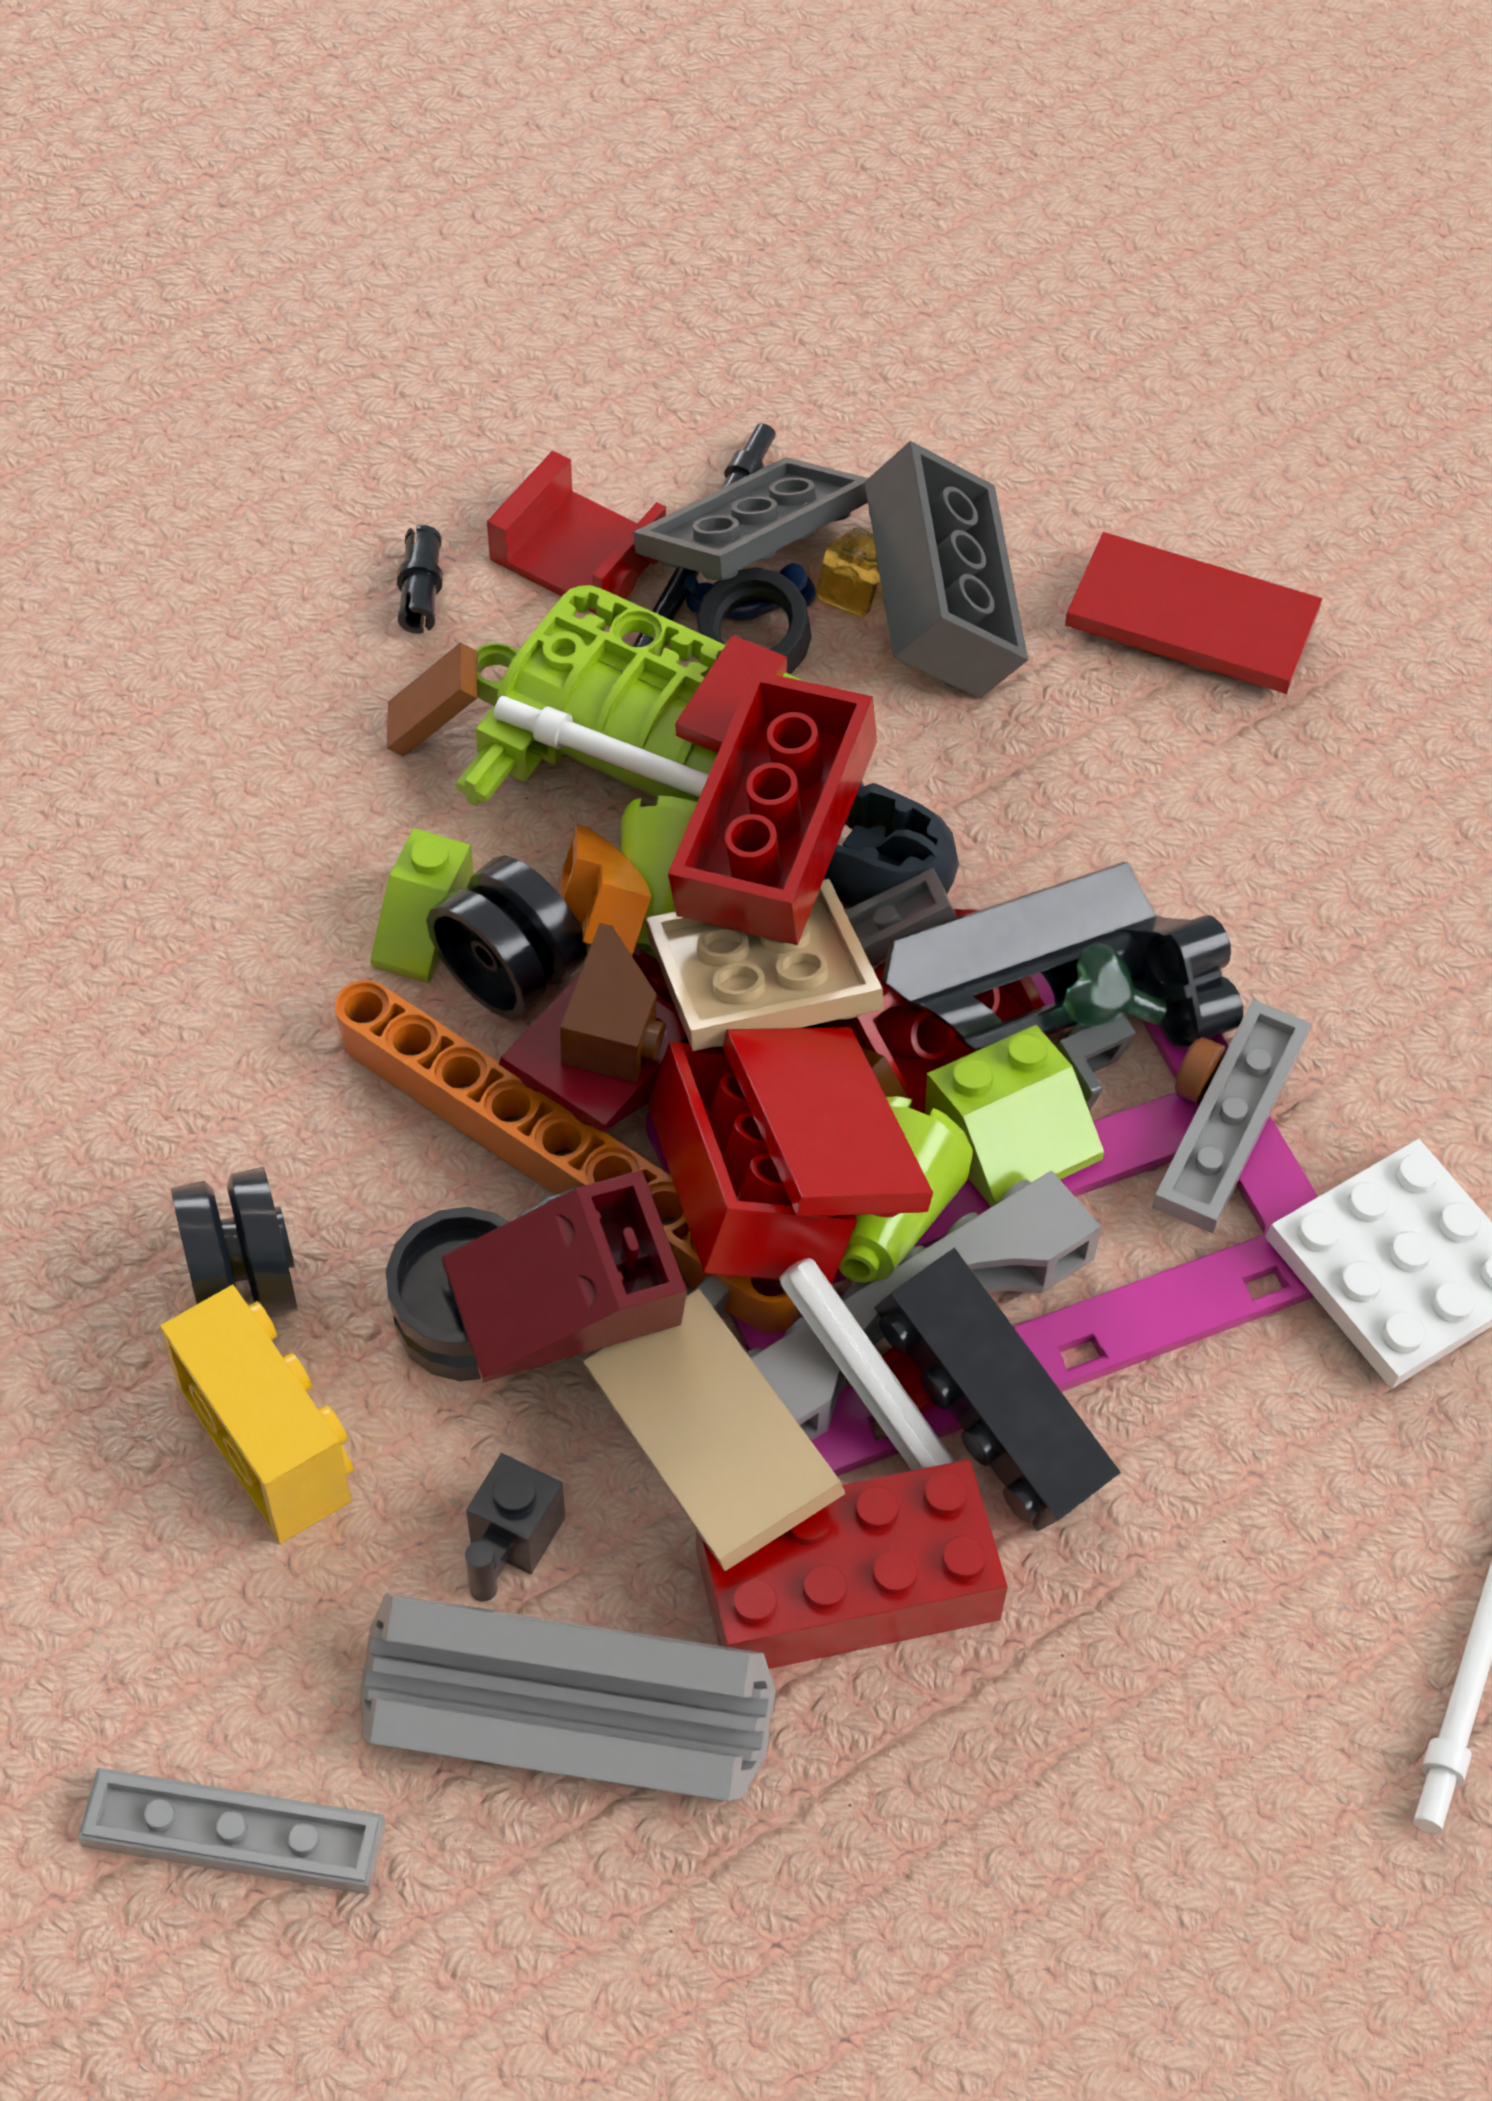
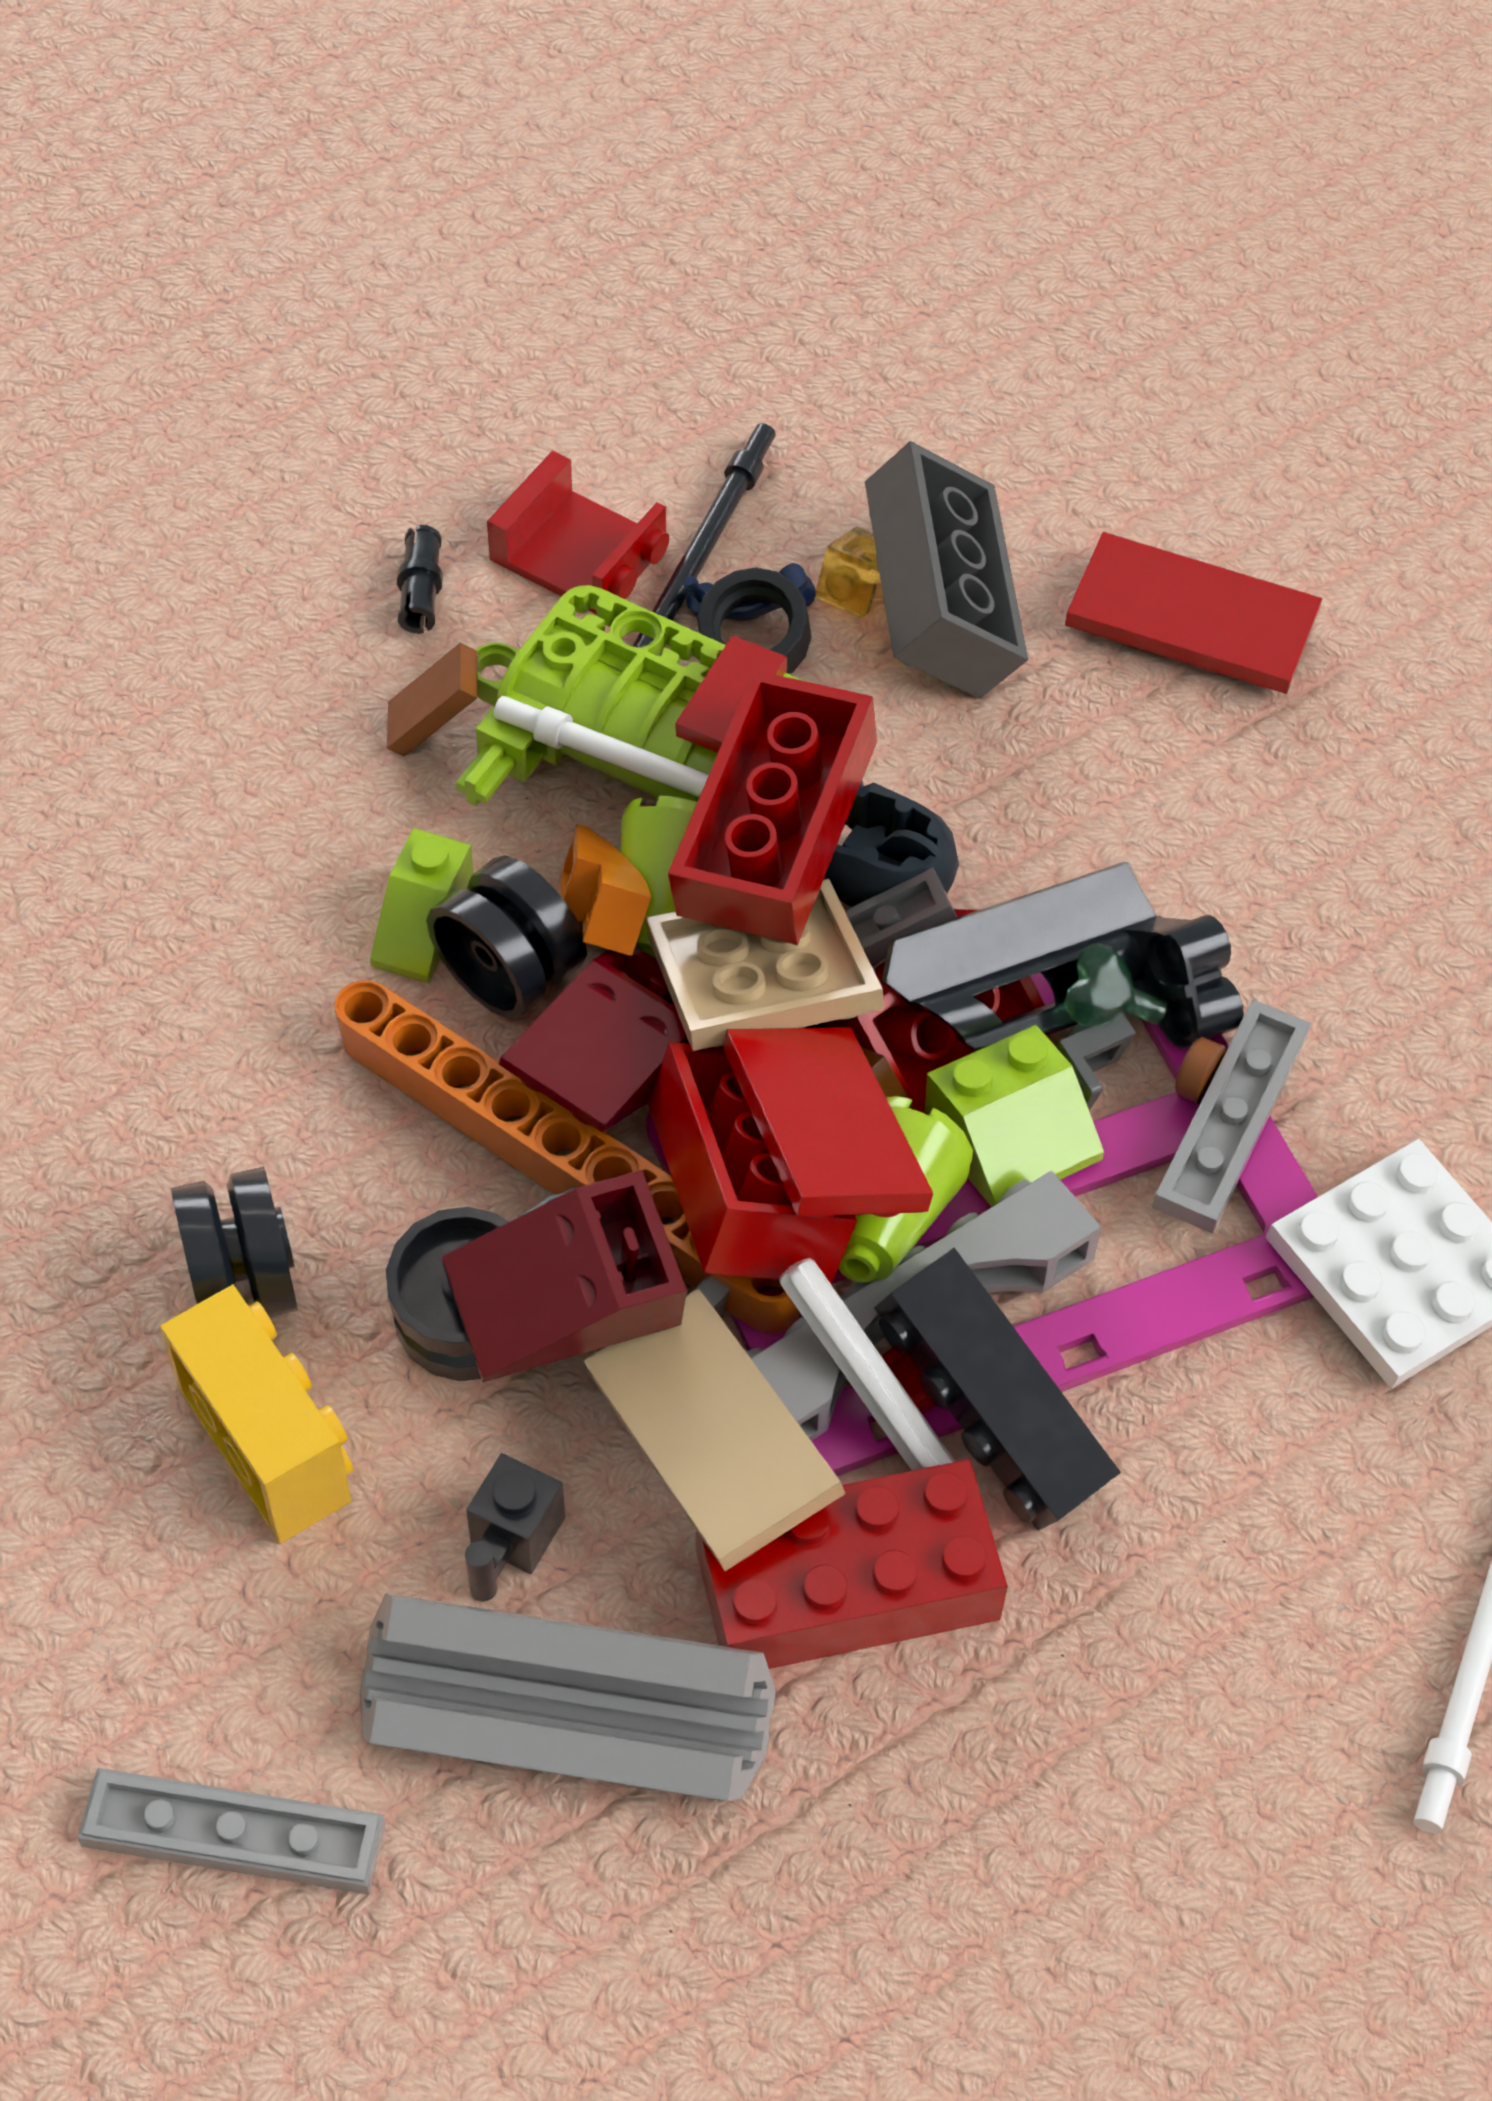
reddish brown slope [560,923,665,1083] -> none
dark grey plate [633,457,868,580] -> none

